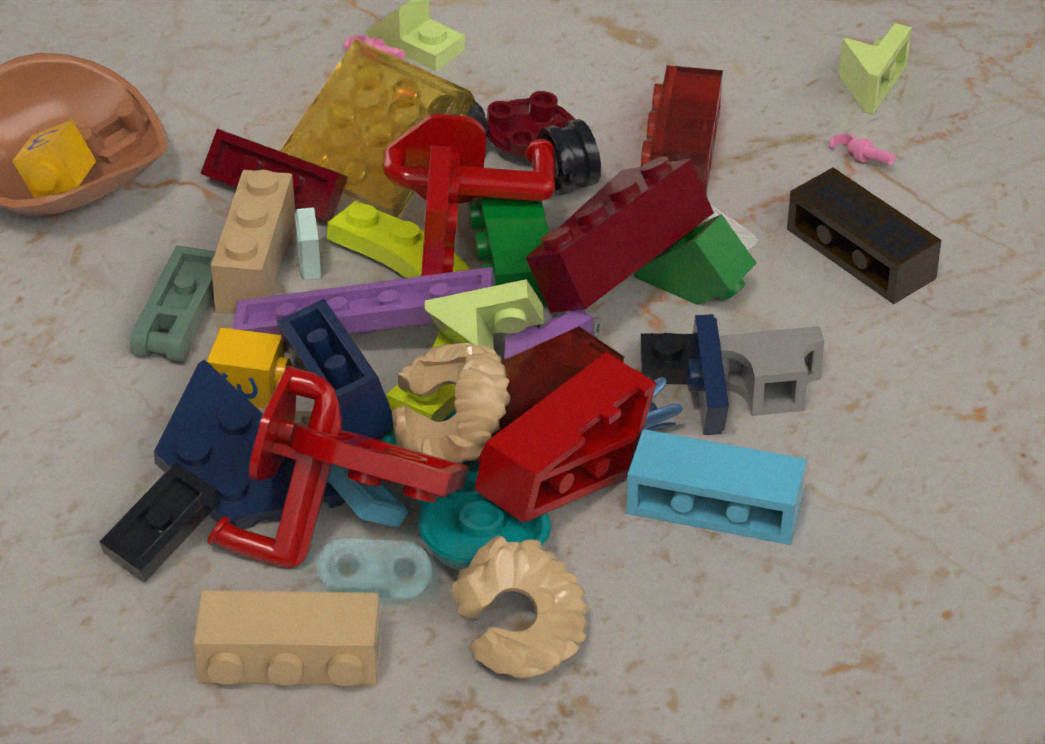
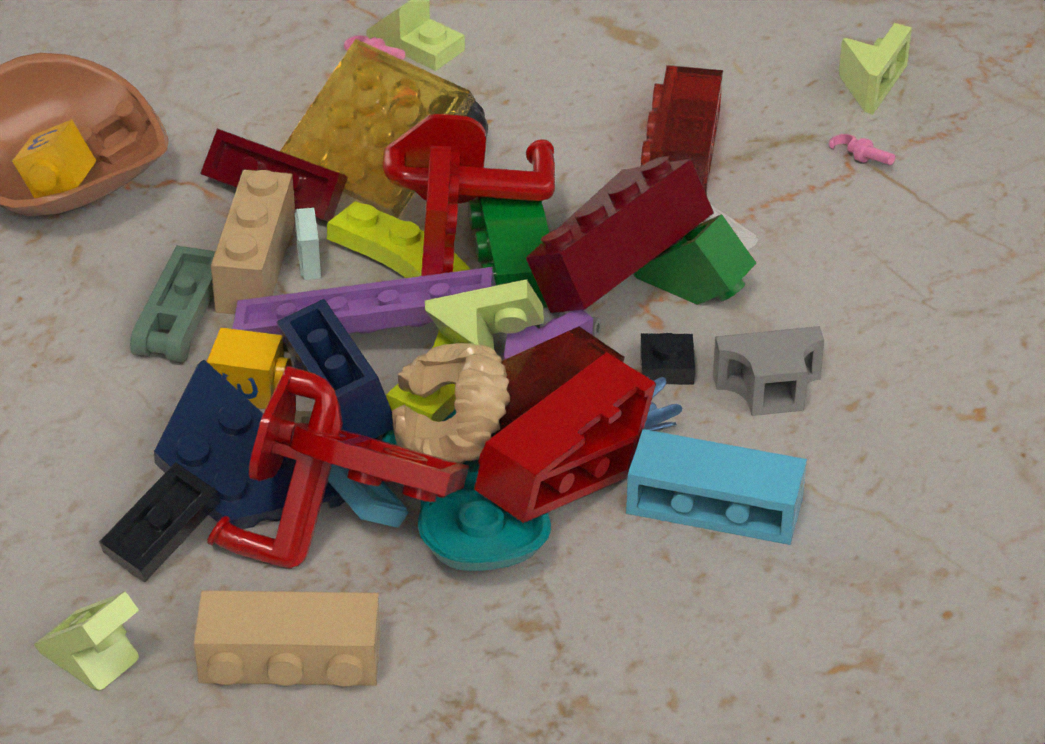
clear light blue plate [317,537,434,599] -> none
tan piece [452,536,590,679] -> none
dark red dish [486,91,575,158] -> none
black wheel [537,119,601,195] -> none
dark blue plate [686,314,729,435] -> none
dark brown brick [787,167,942,304] -> none
none -> yellowish green slope [34,591,139,691]

